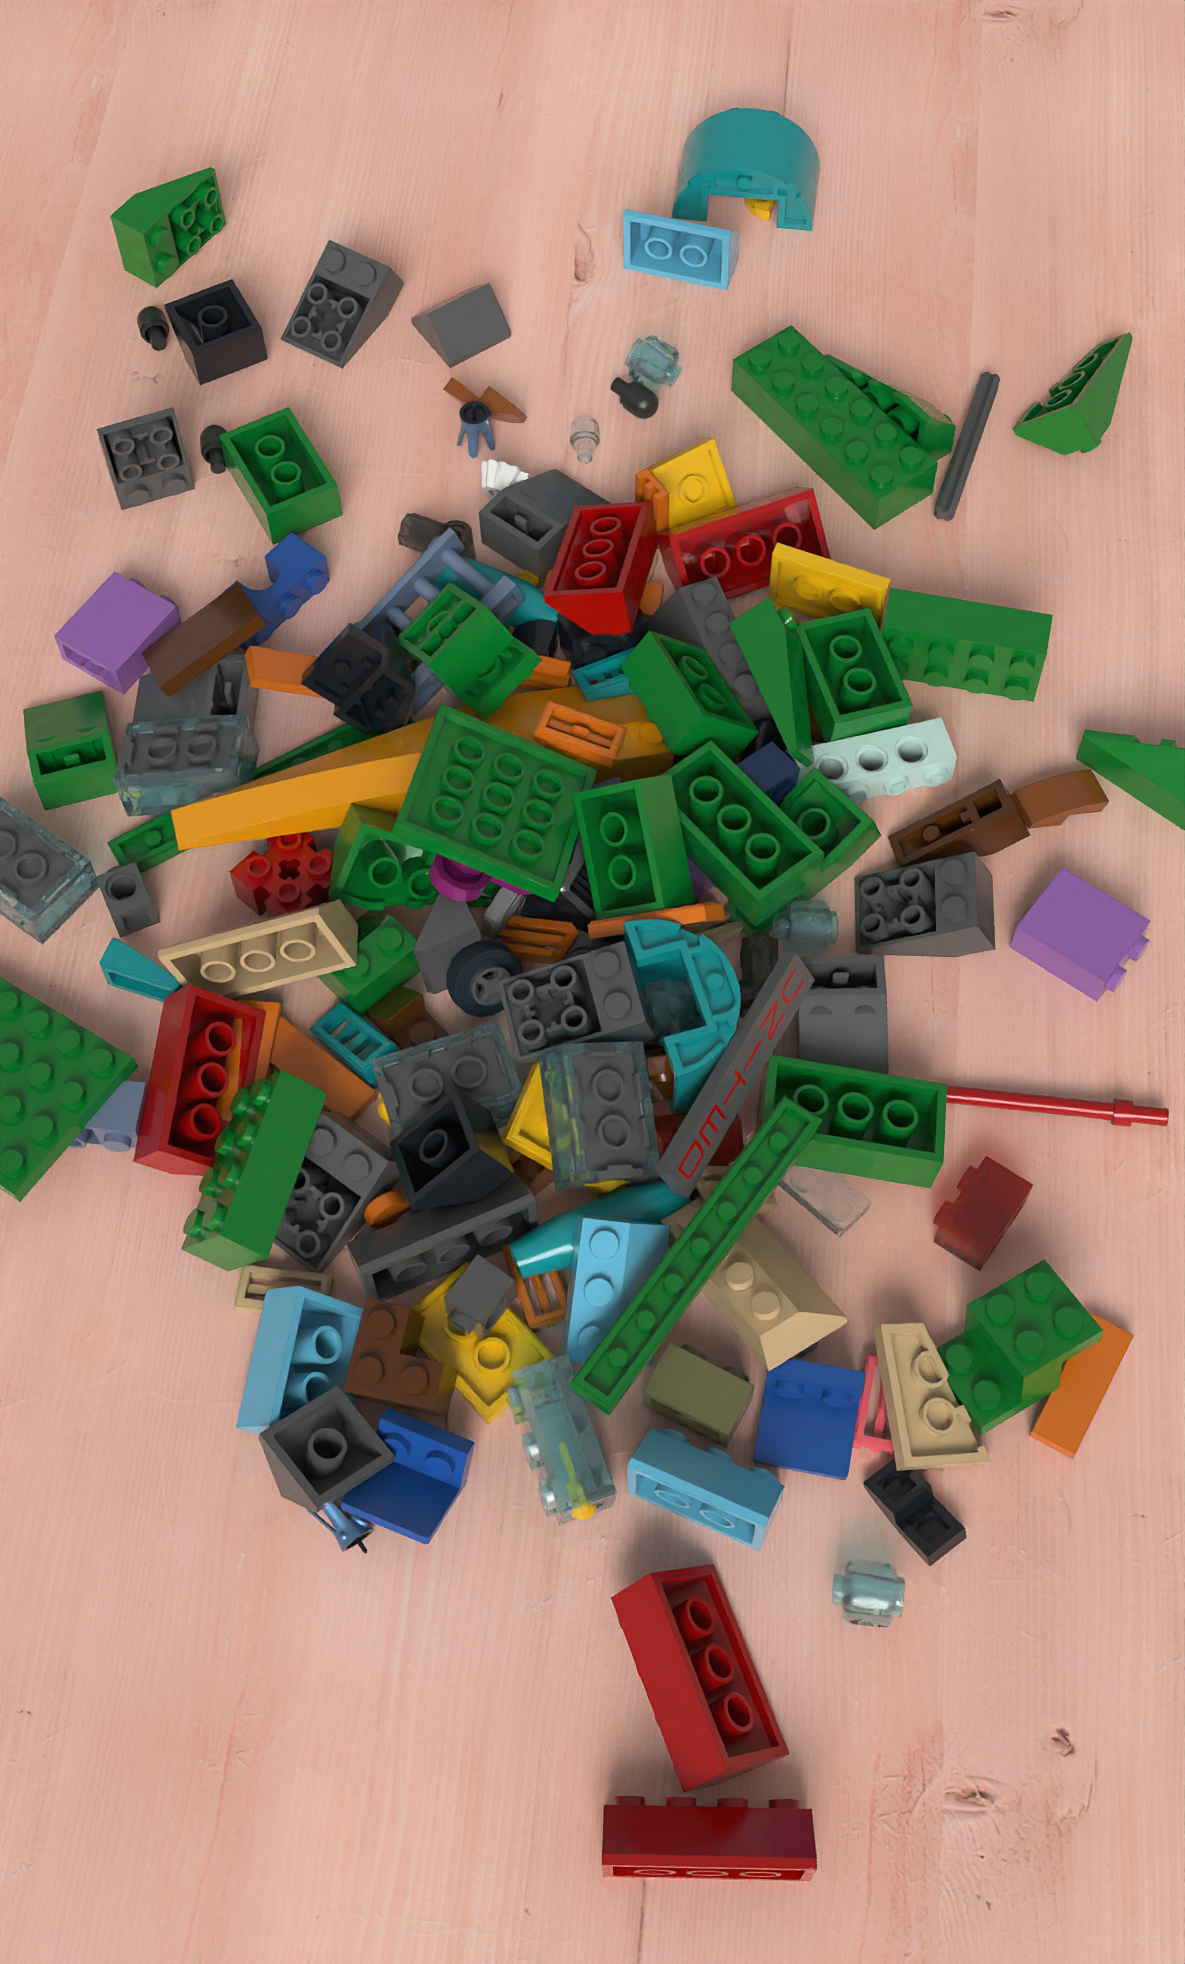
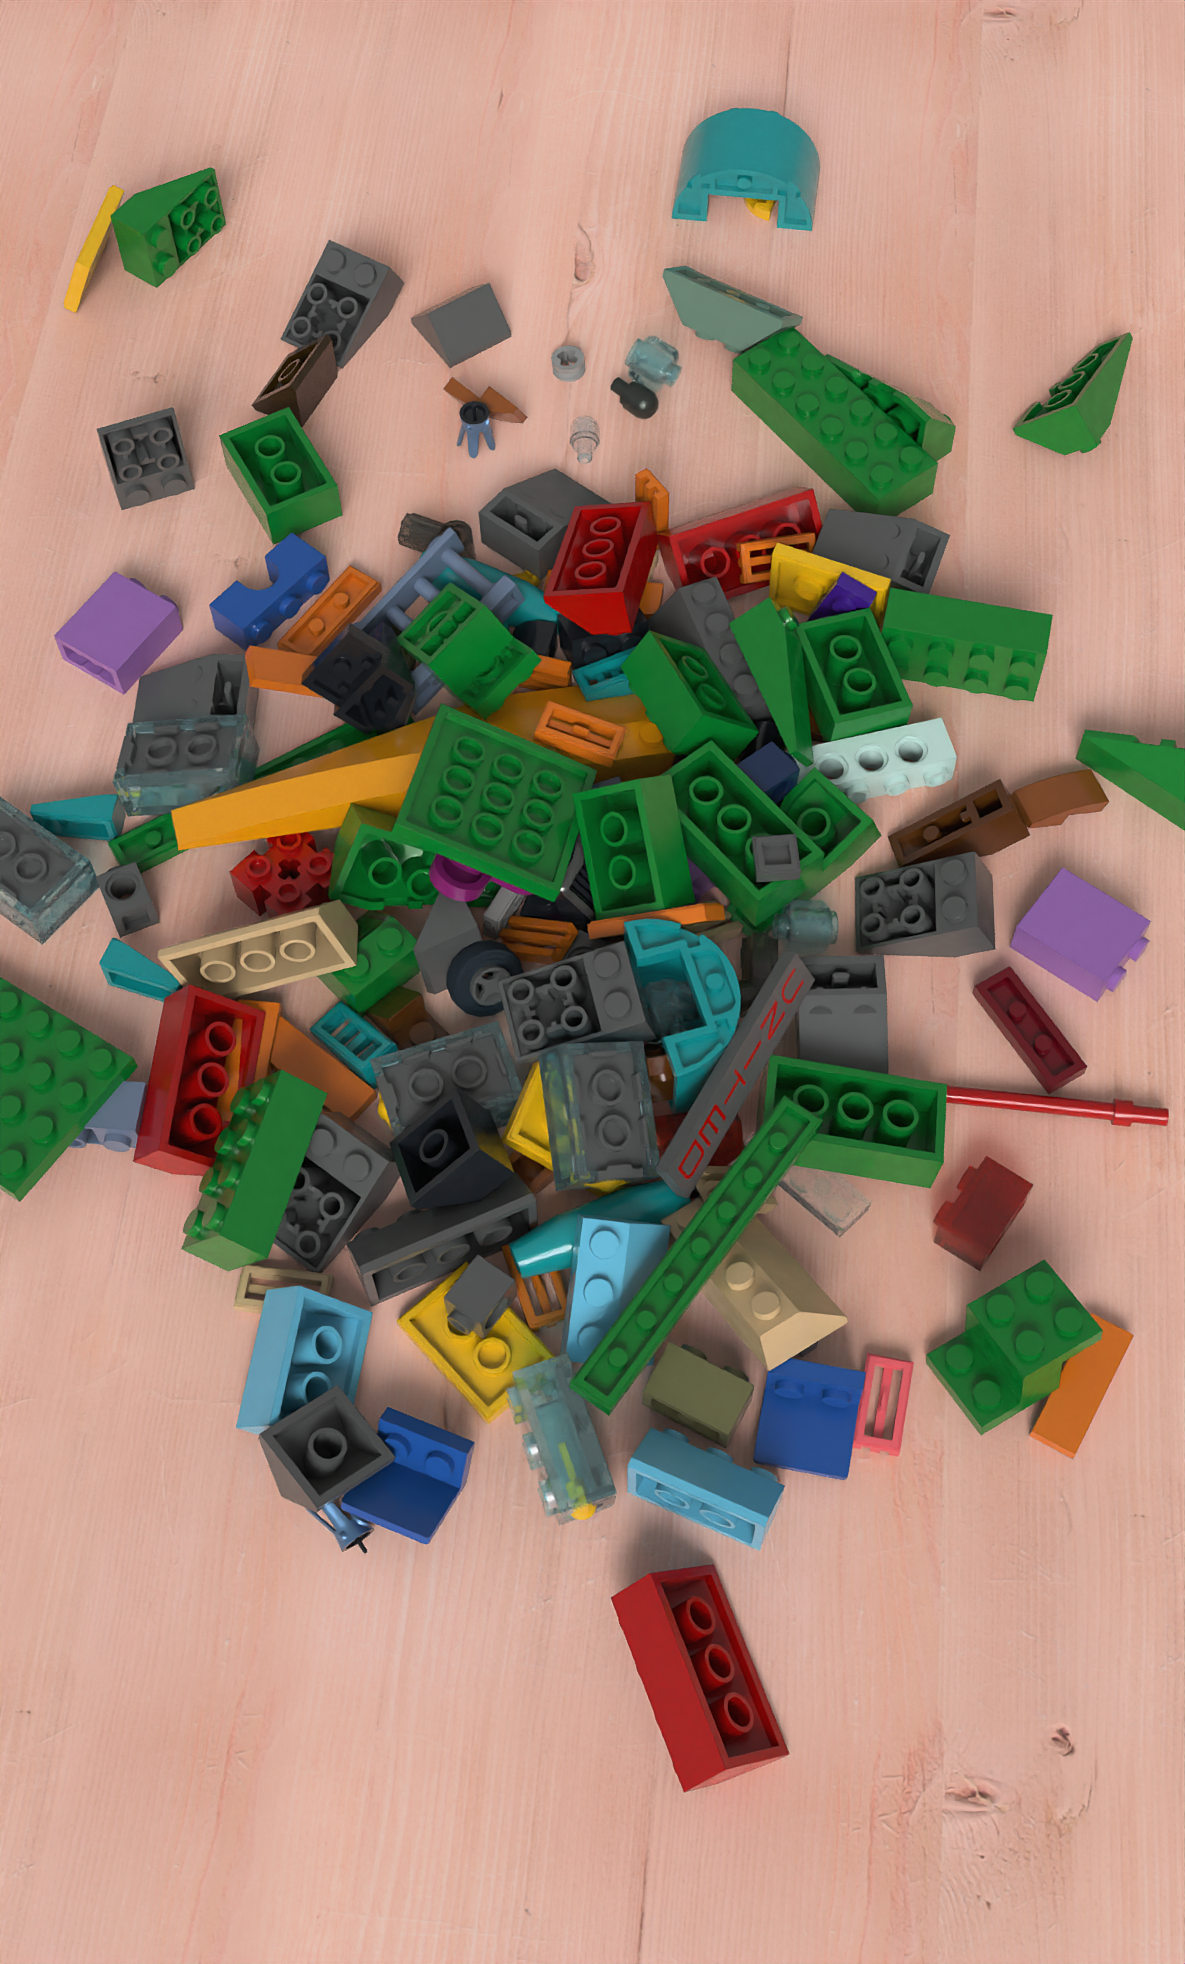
green slope [23,690,126,811] -> none
pearl dark grey cylinder [137,306,169,351] -> none
reddish brown tile [142,583,267,697] -> none
black slope [164,279,268,385] -> none
pearl dark grey cylinder [200,425,227,474] -> none
reddish brown brick [343,1298,458,1418] -> none
orange tile [364,1191,411,1229] -> none
white piece [481,459,530,498] -> none
red slope [602,1796,817,1881] -> none
medium azure slope [623,209,740,290] -> none
yellow bracket [643,437,737,529] -> none
clear light blue head [831,1559,905,1628] -> none
black slope [863,1458,967,1567] -> none
tan wing [873,1322,992,1471] -> none
dark grey axle [934,371,1000,521] -> none
none -> teal slope [30,794,126,841]
none -> yellow tile [63,185,125,313]
none -> dark brown slope [251,334,338,427]
none -> orange tile [277,565,382,657]
none -> light grey bush [551,345,586,382]
none -> sand green wedge [662,266,803,354]
none -> orange tile [736,532,816,584]
none -> dark grey tile [751,834,801,882]
none -> dark purple plate [807,572,877,622]
none -> dark grey slope [812,509,950,603]
none -> dark red plate [972,966,1088,1094]

